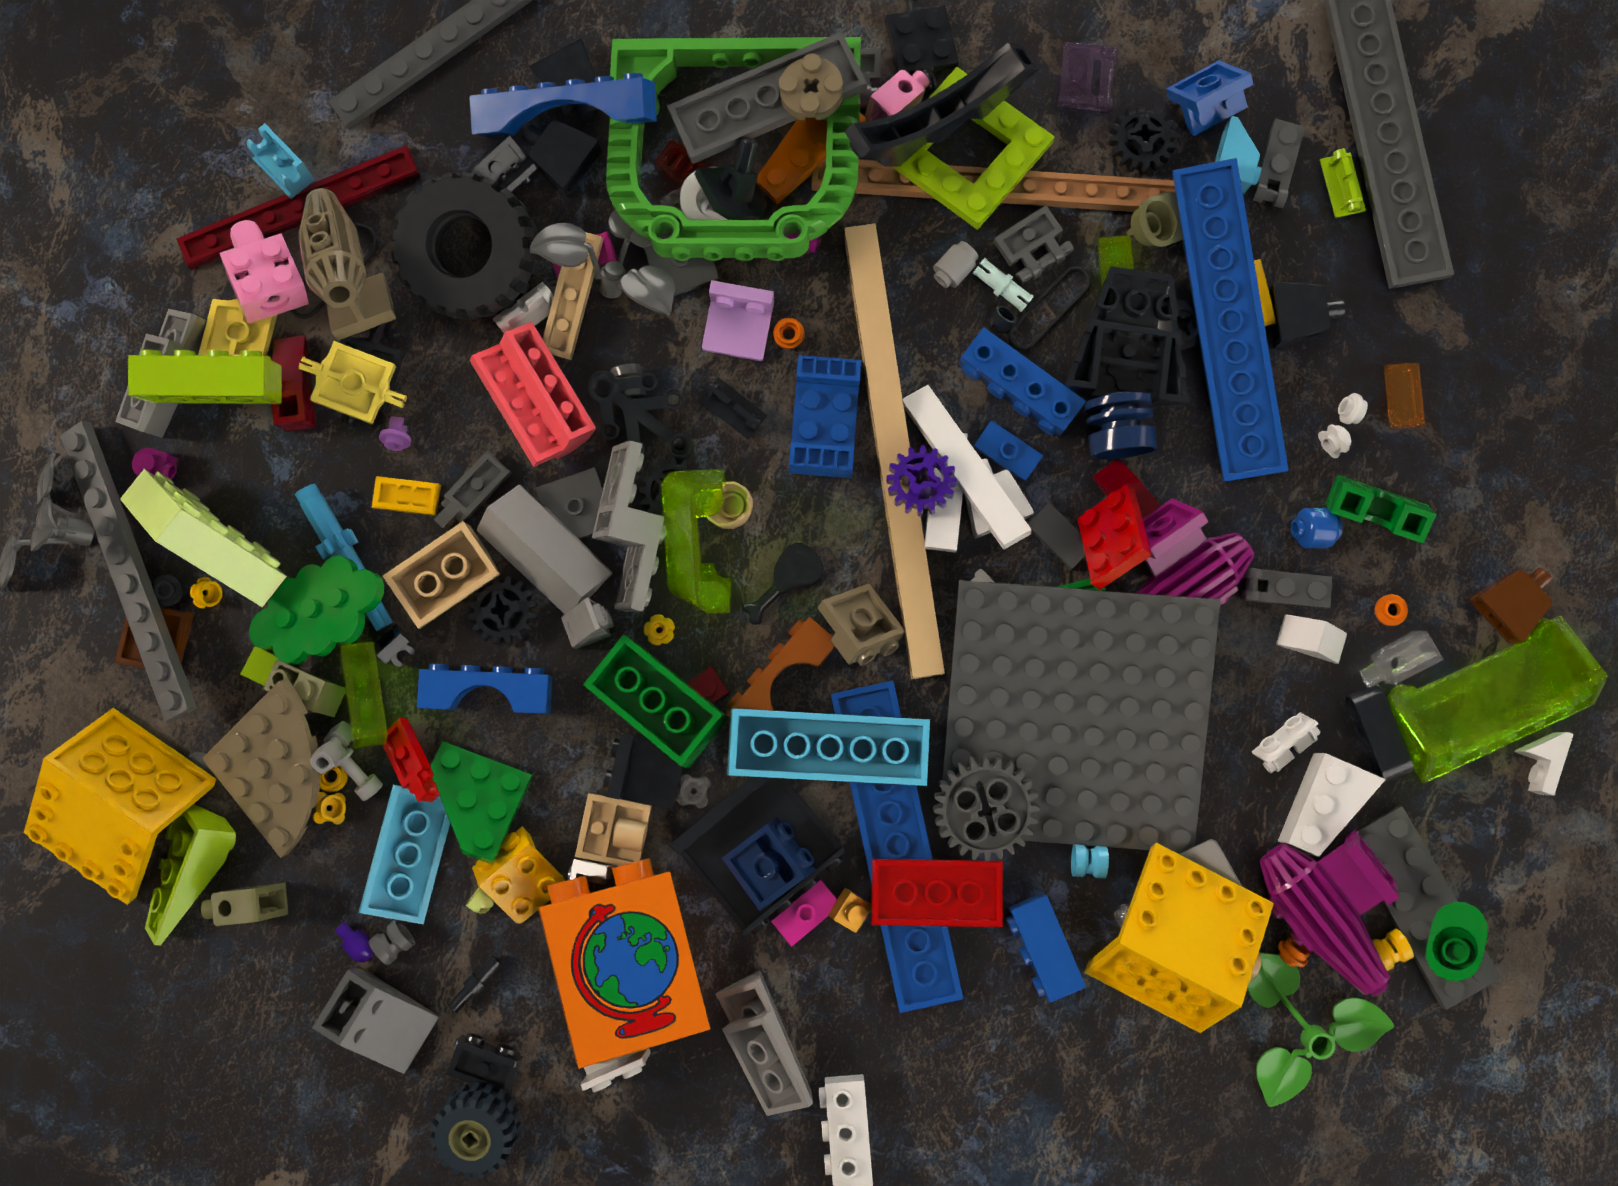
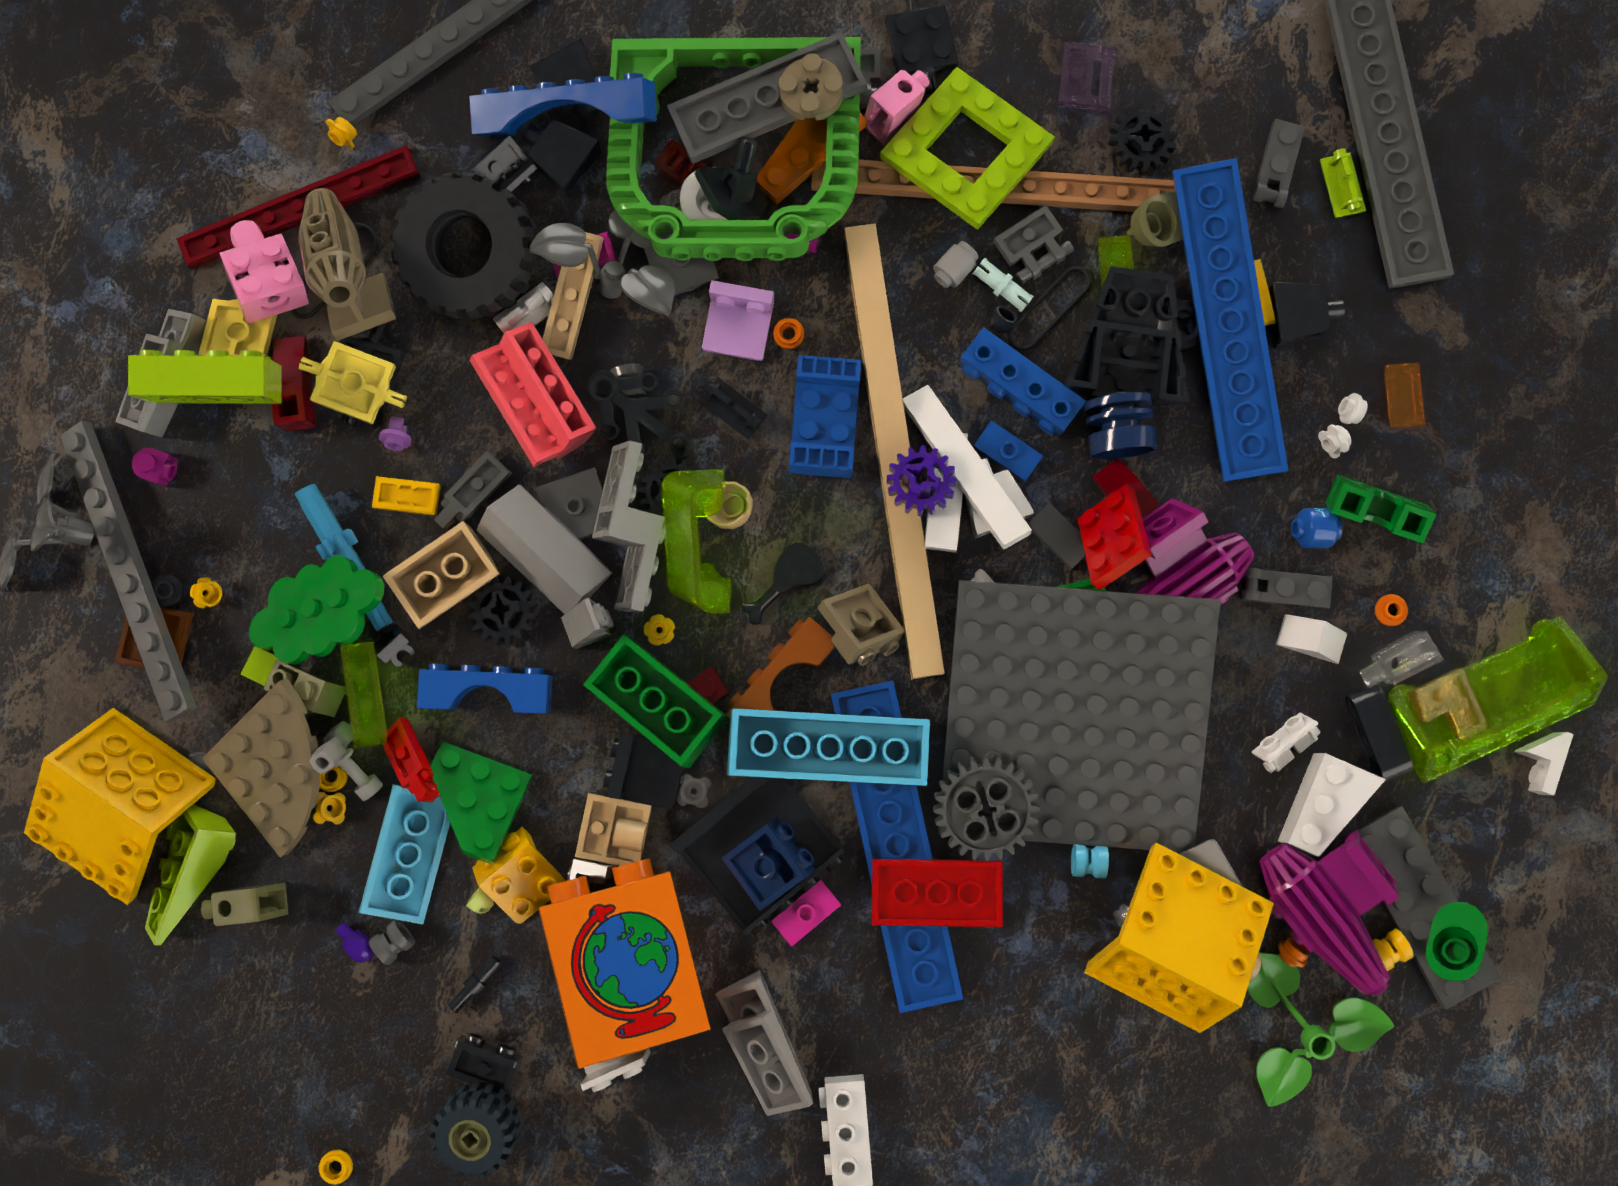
yellowish green brick [120,469,287,607] -> none
medium azure hinge [247,123,315,199] -> none
dark grey slope [312,965,440,1074] -> none
pearl gold plate [828,888,872,933] -> none
black arch [844,42,1038,167] -> none
blue brick [1006,893,1086,1003] -> none
blue bracket [1166,60,1254,136] -> none
medium azure slope [1215,116,1262,194] -> none
reddish brown torso [1468,567,1553,644] -> none
none -> yellow plate [319,1150,353,1184]
none -> yellow plate [325,117,357,149]
none -> clear yellow plate [1407,668,1488,740]

